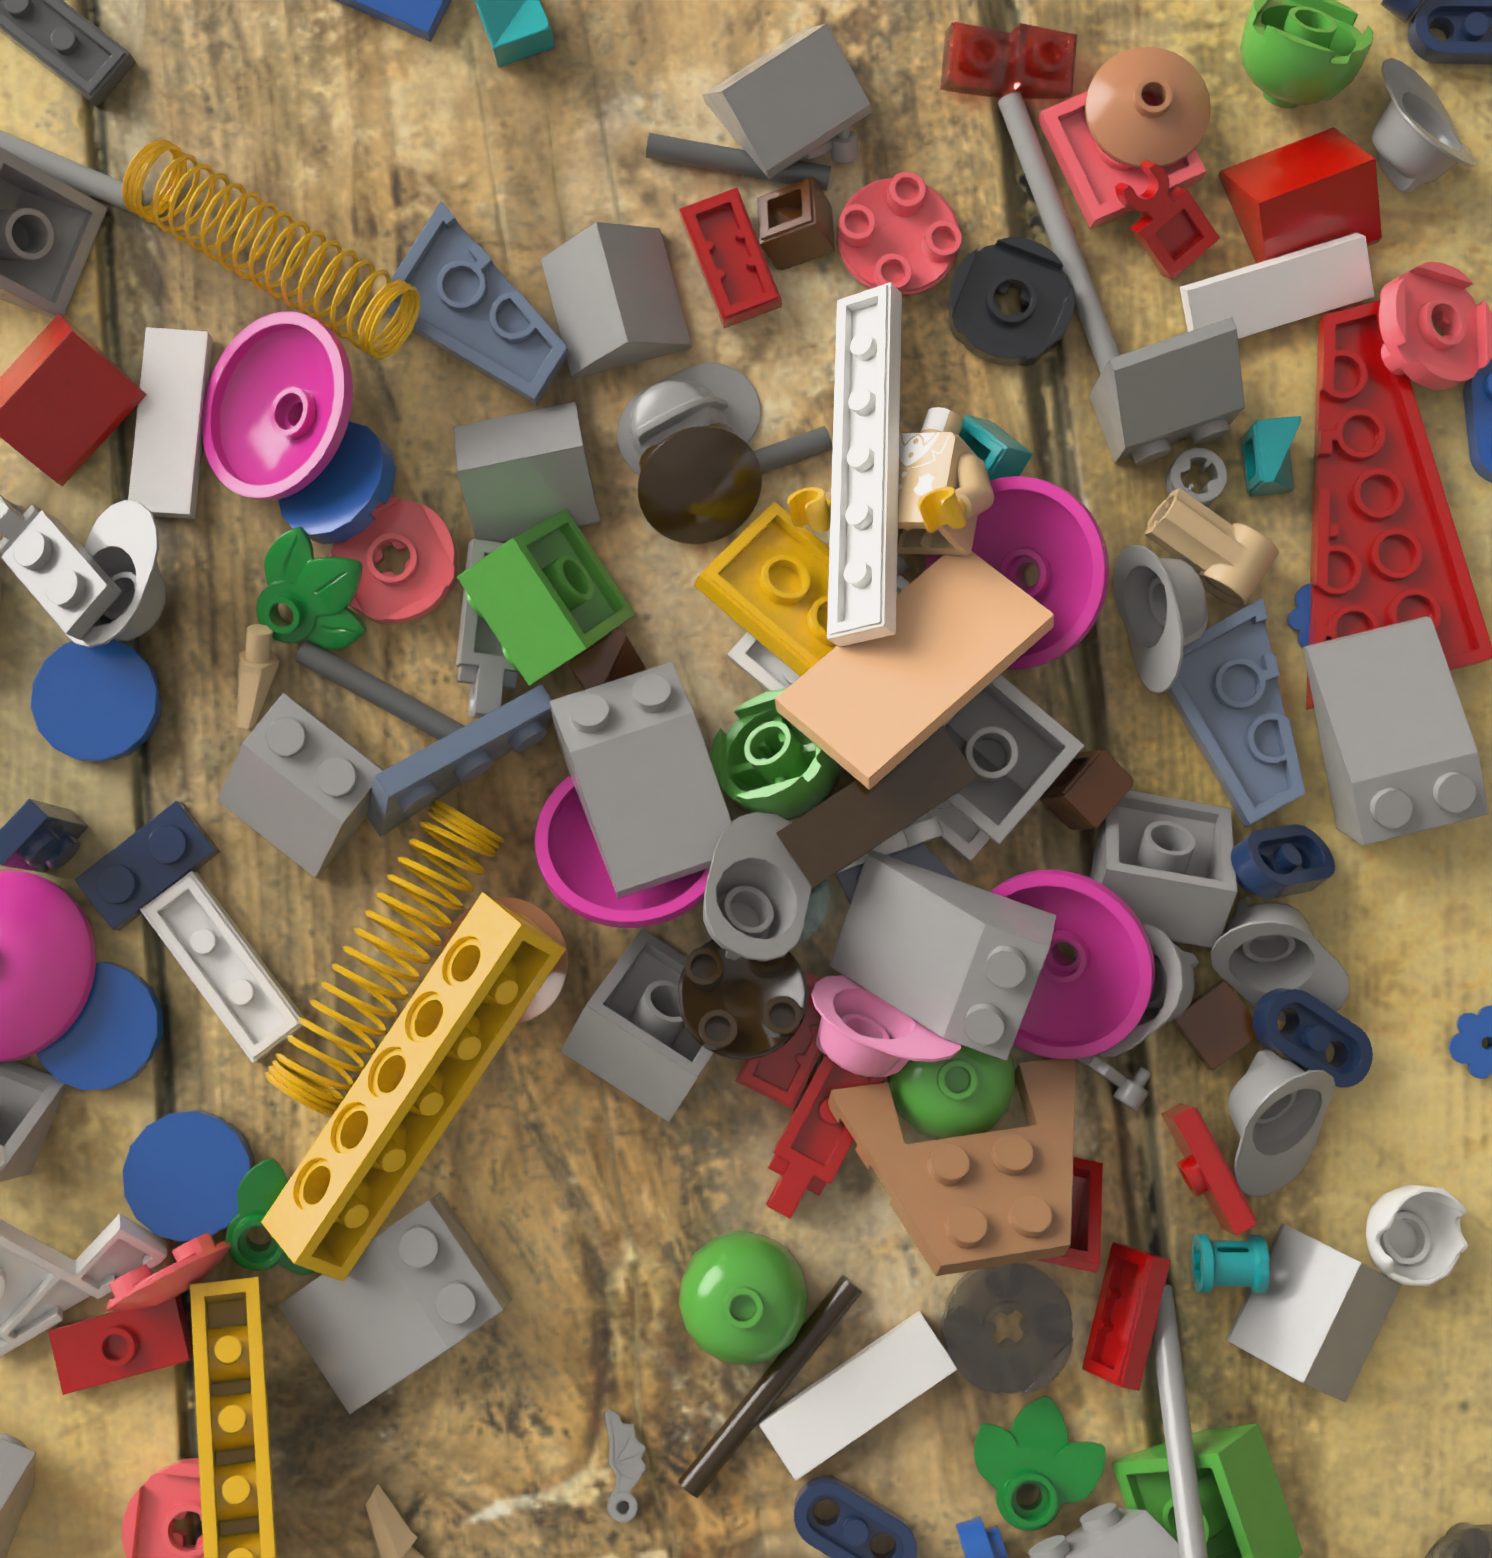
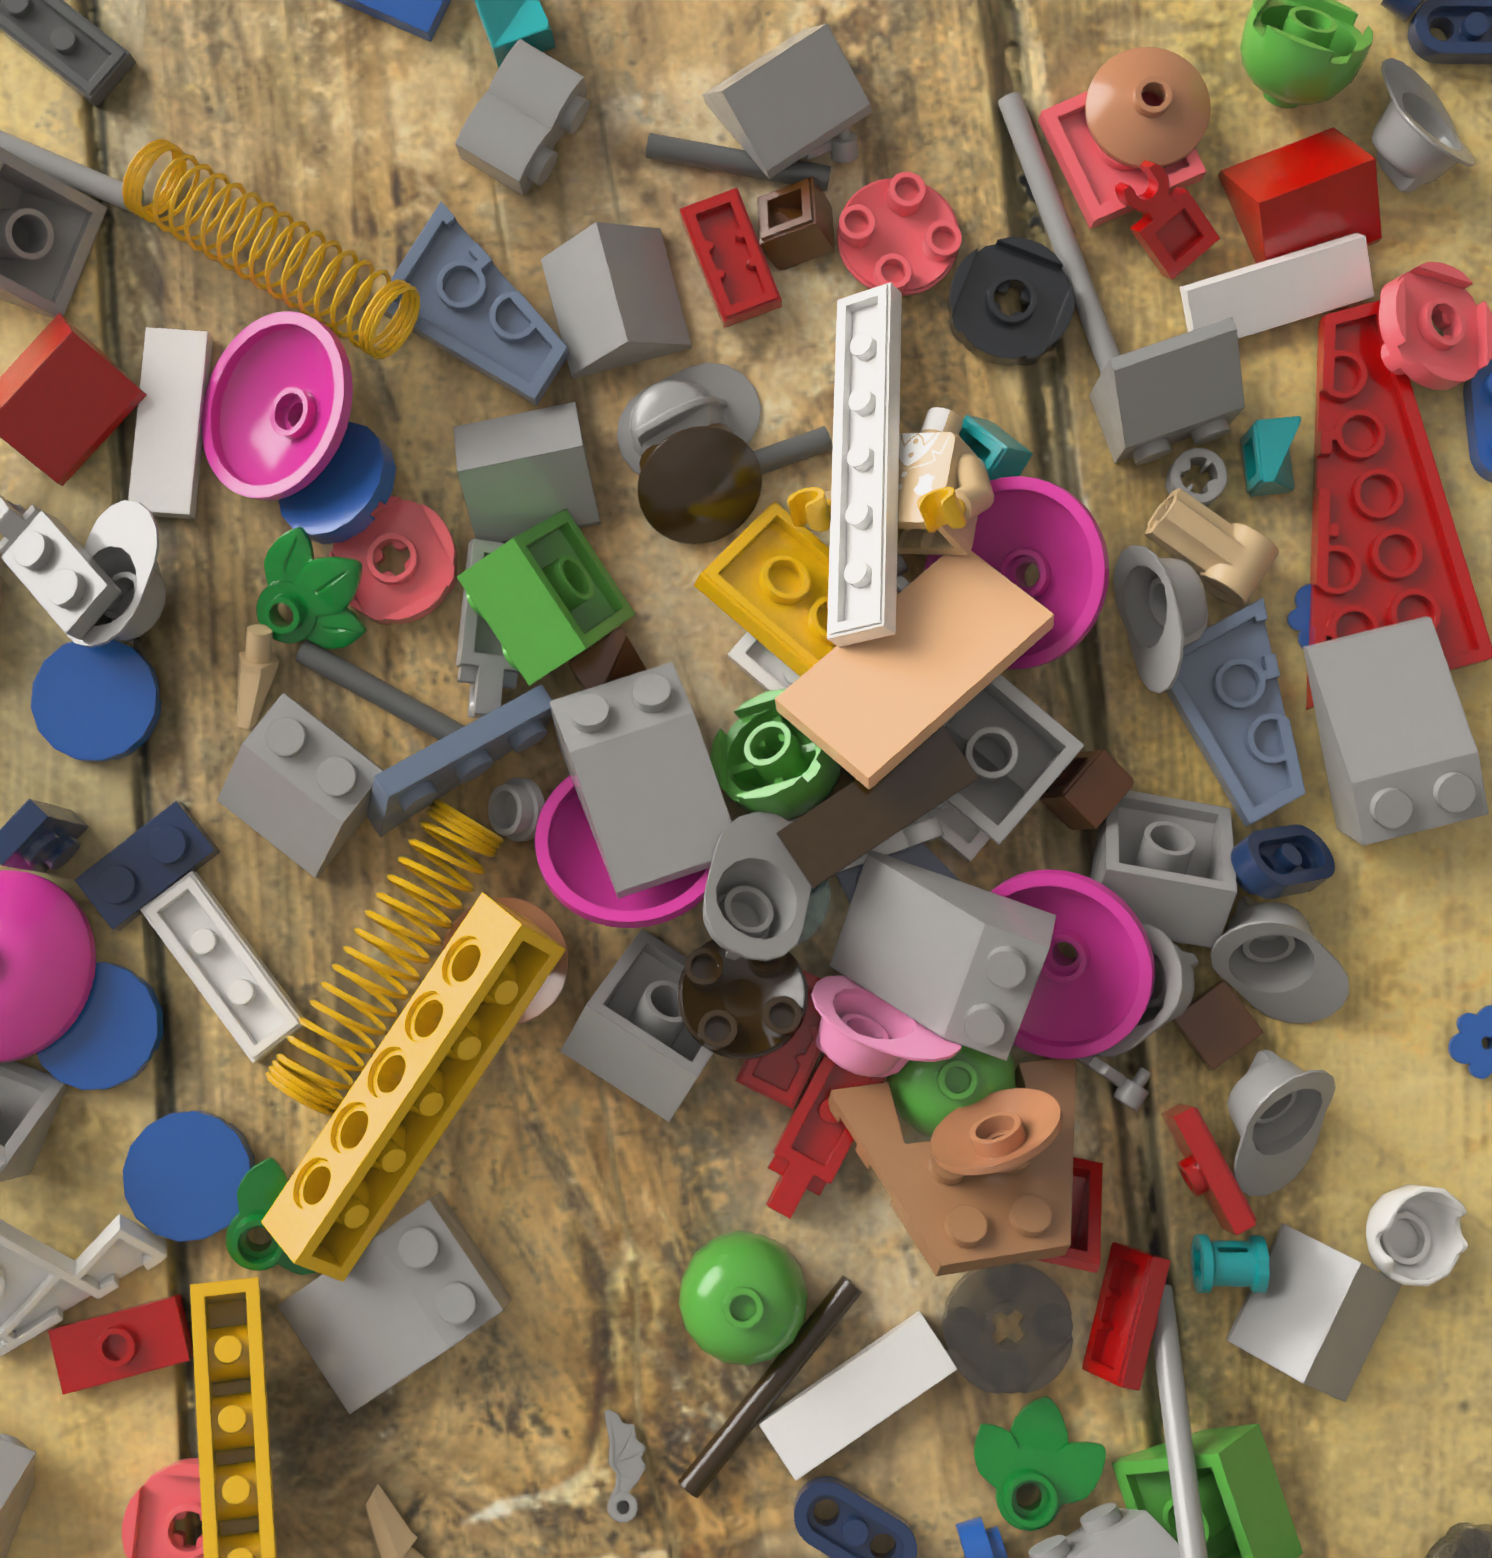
coral dish [106,1232,231,1311] -> none
clear red slope [940,21,1077,99] -> none
dark blue plate [1253,988,1373,1088] -> none
none -> light grey brick [455,39,590,196]
none -> light grey plate [488,778,545,841]
none -> nougat dish [930,1088,1063,1175]

